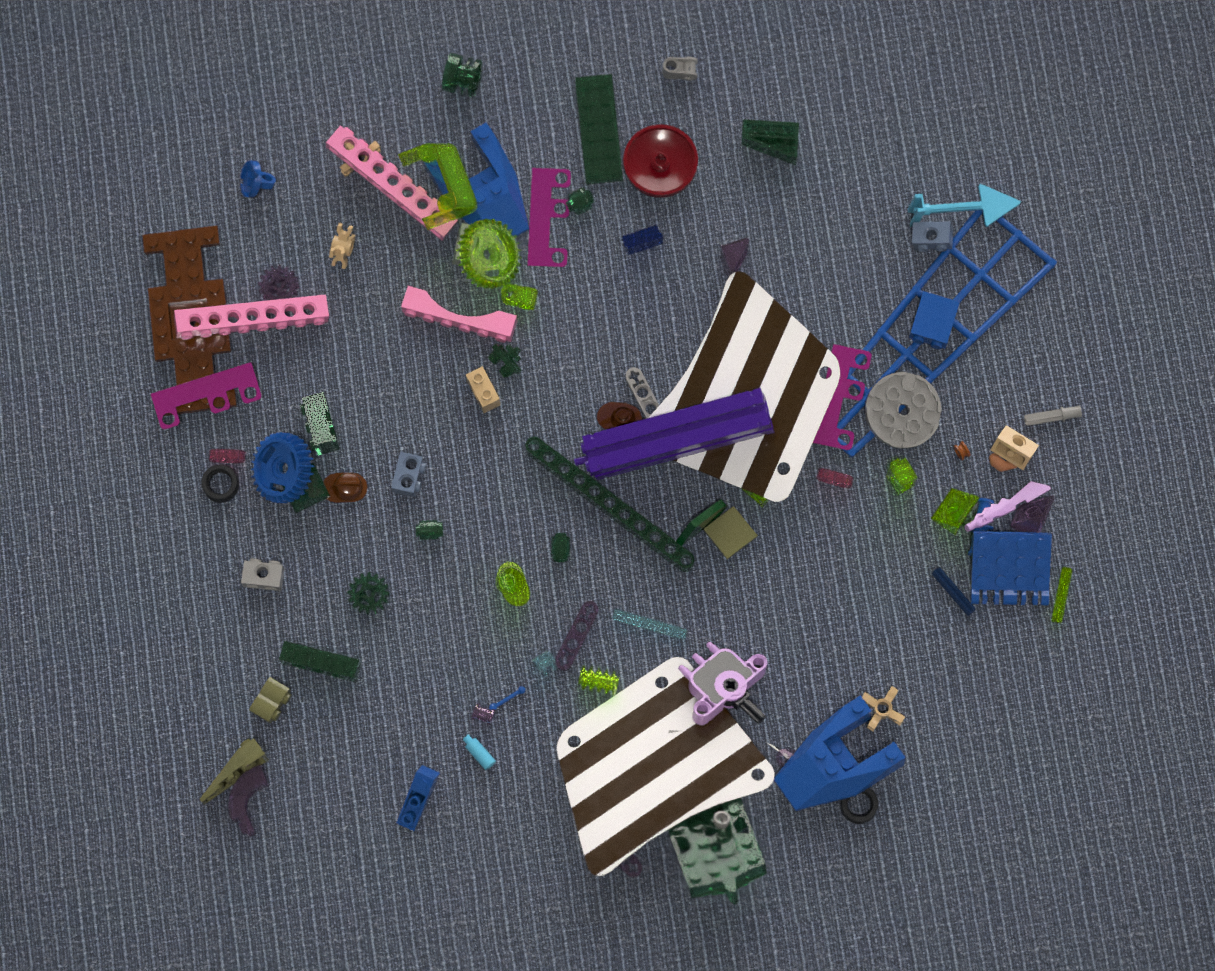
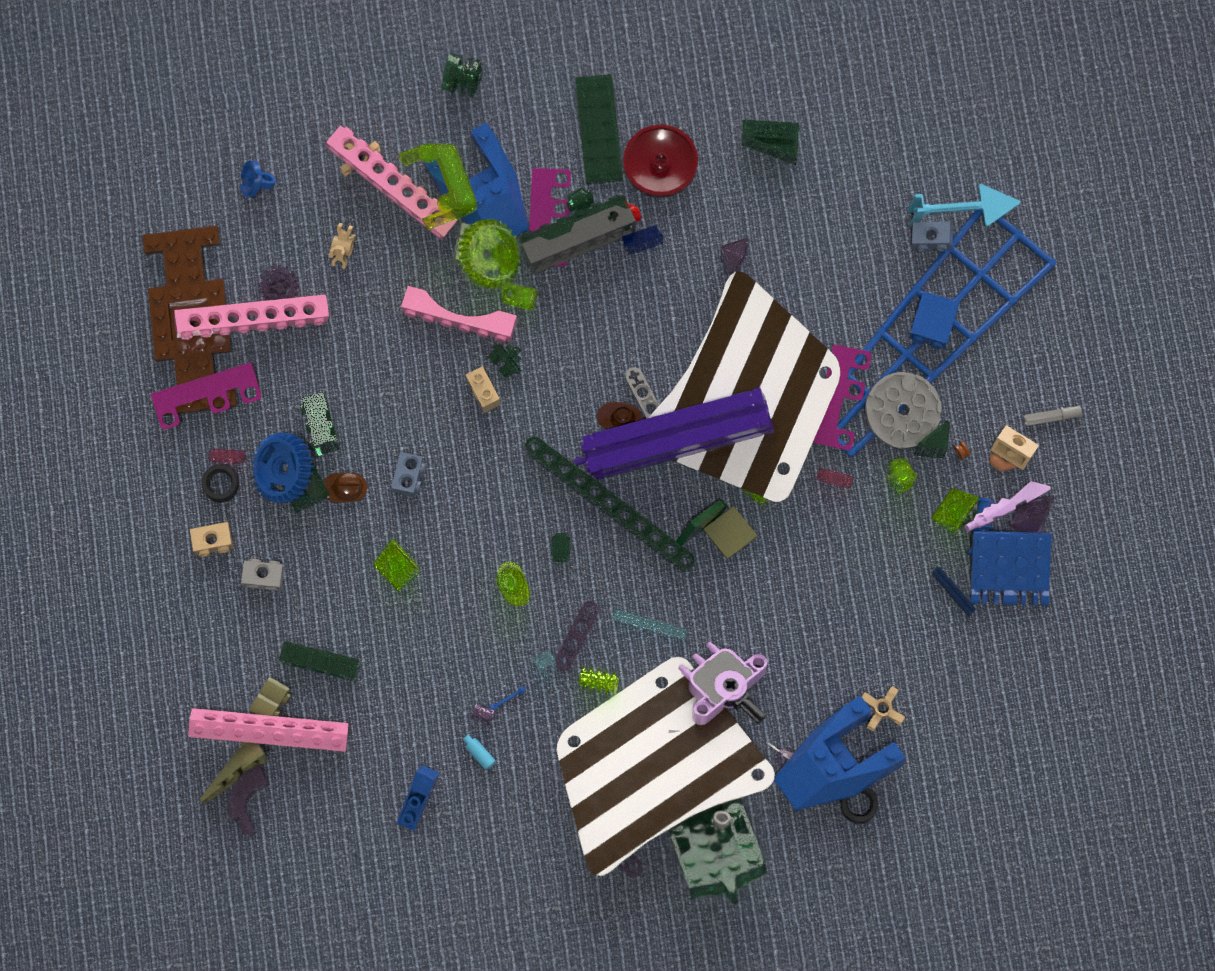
clear green gear [347,572,390,615] -> none
clear green brick [416,520,444,540] -> none
light grey piece [662,57,698,80] -> none
clear neon green axle [1052,567,1073,623] -> none
none -> bright pink brick [188,708,349,752]
none -> tan brick [190,522,234,557]
none -> clear neon green slope [373,539,421,591]
none -> dark grey piece [519,195,642,275]
none -> clear green slope [915,420,950,459]

